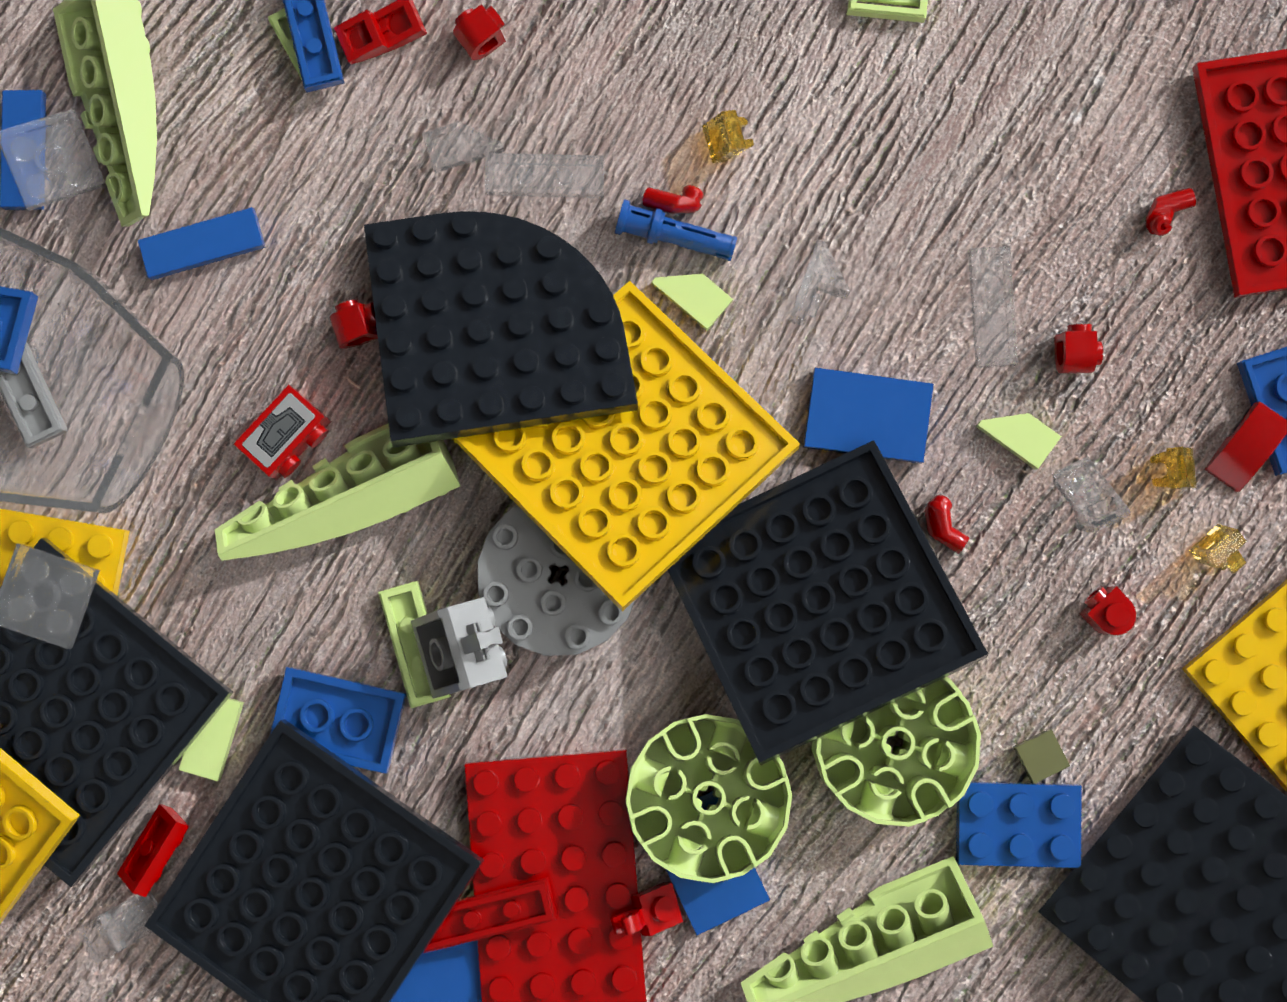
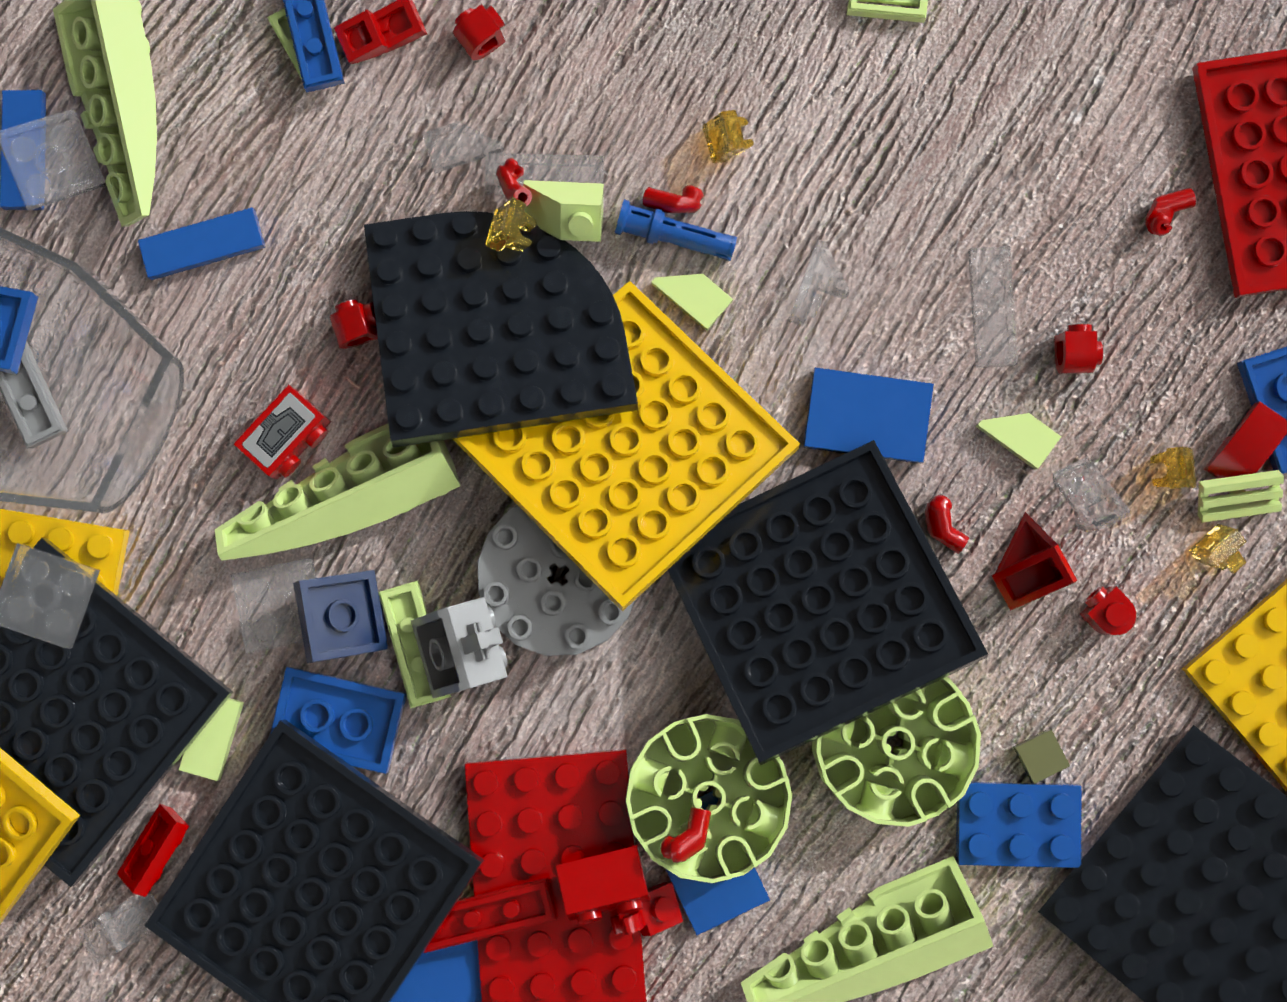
none -> clear plate [230,558,317,654]
none -> dark blue plate [293,570,388,664]
none -> clear yellow tile [485,197,537,252]
none -> red arm [496,158,532,208]
none -> yellowish green slope [523,180,604,242]
none -> red brick [556,845,650,925]
none -> red arm [660,807,711,863]
none -> red slope [991,512,1078,611]
none -> yellowish green tile [1197,470,1284,523]

